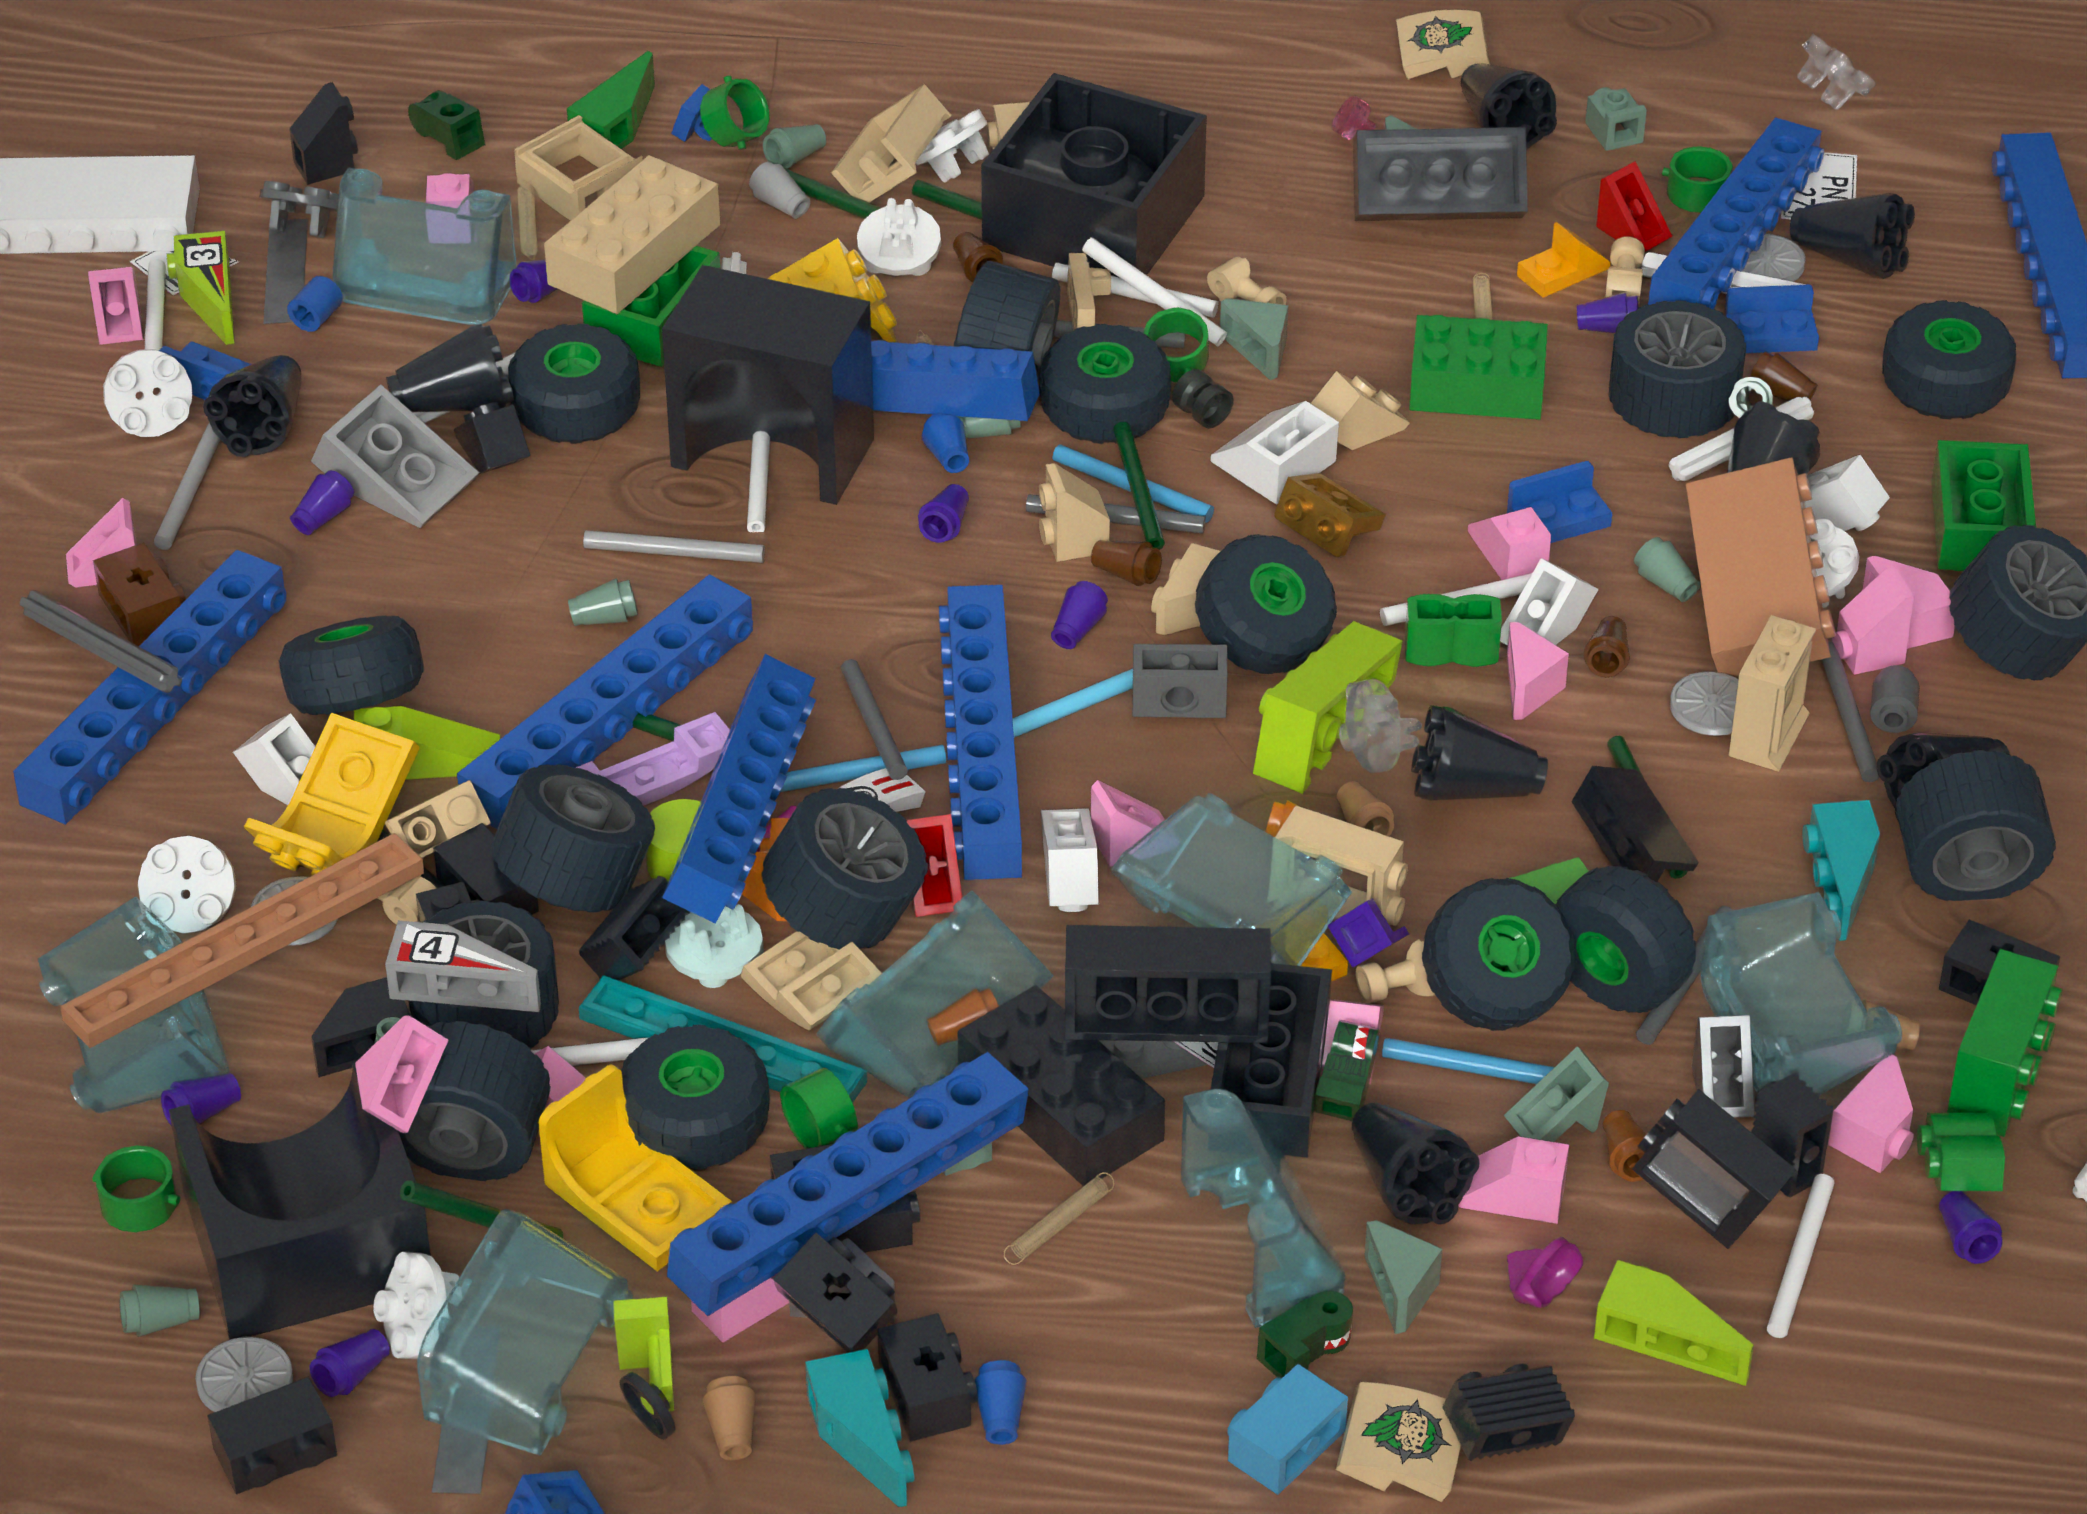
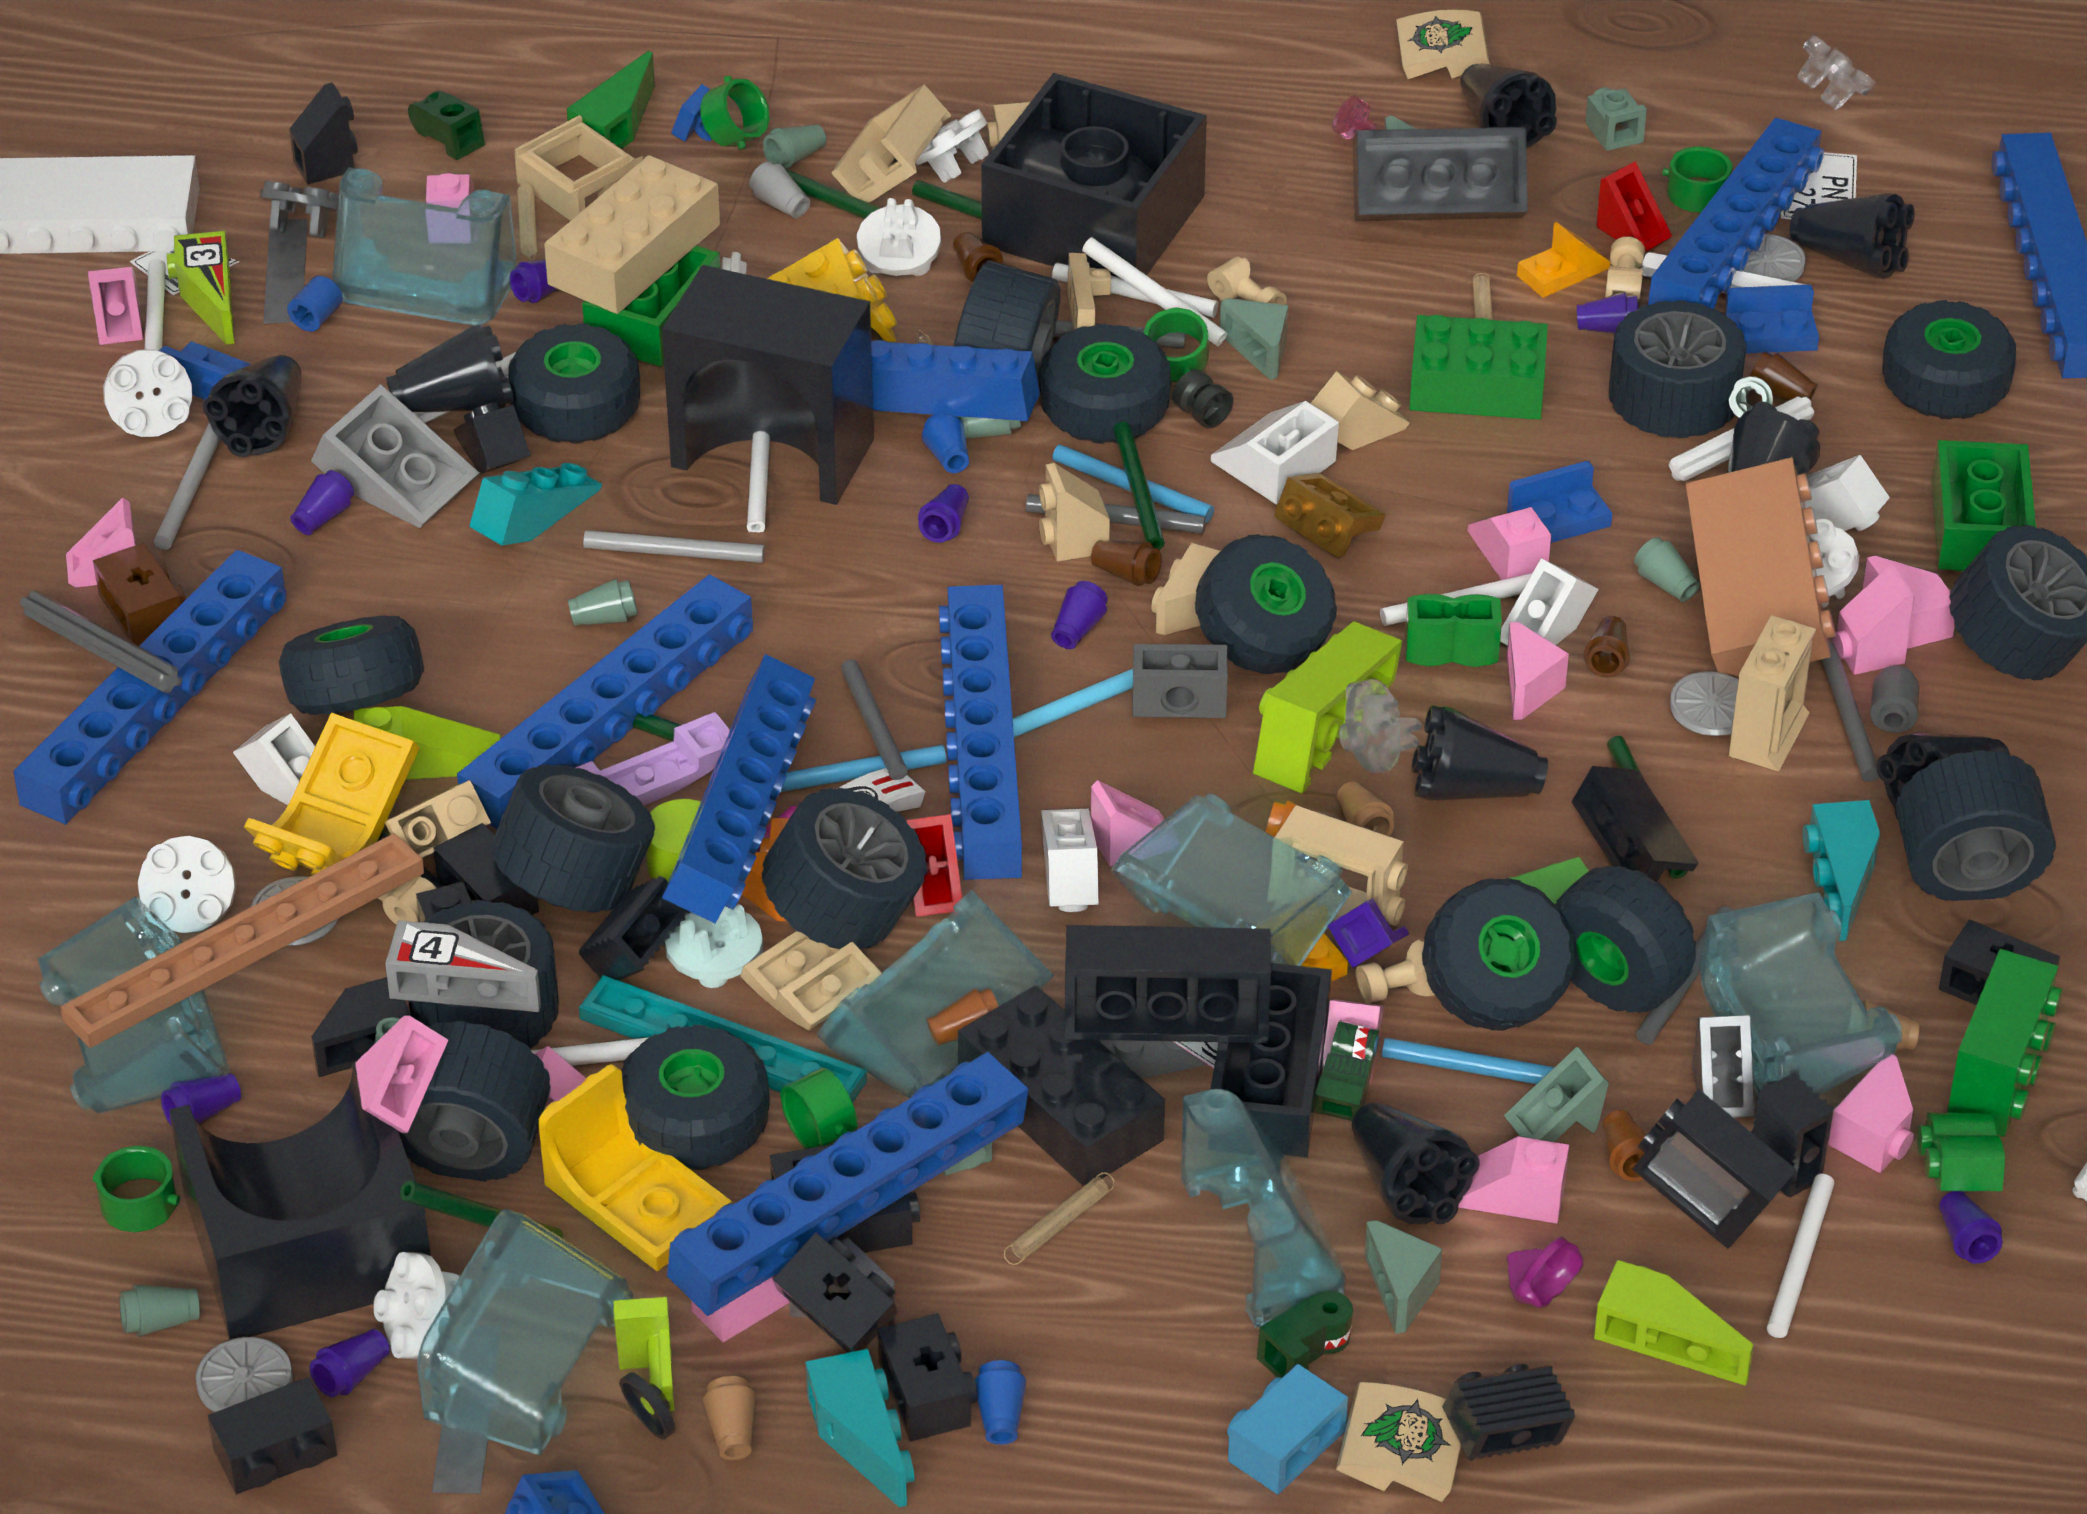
none -> teal slope [469,463,602,545]

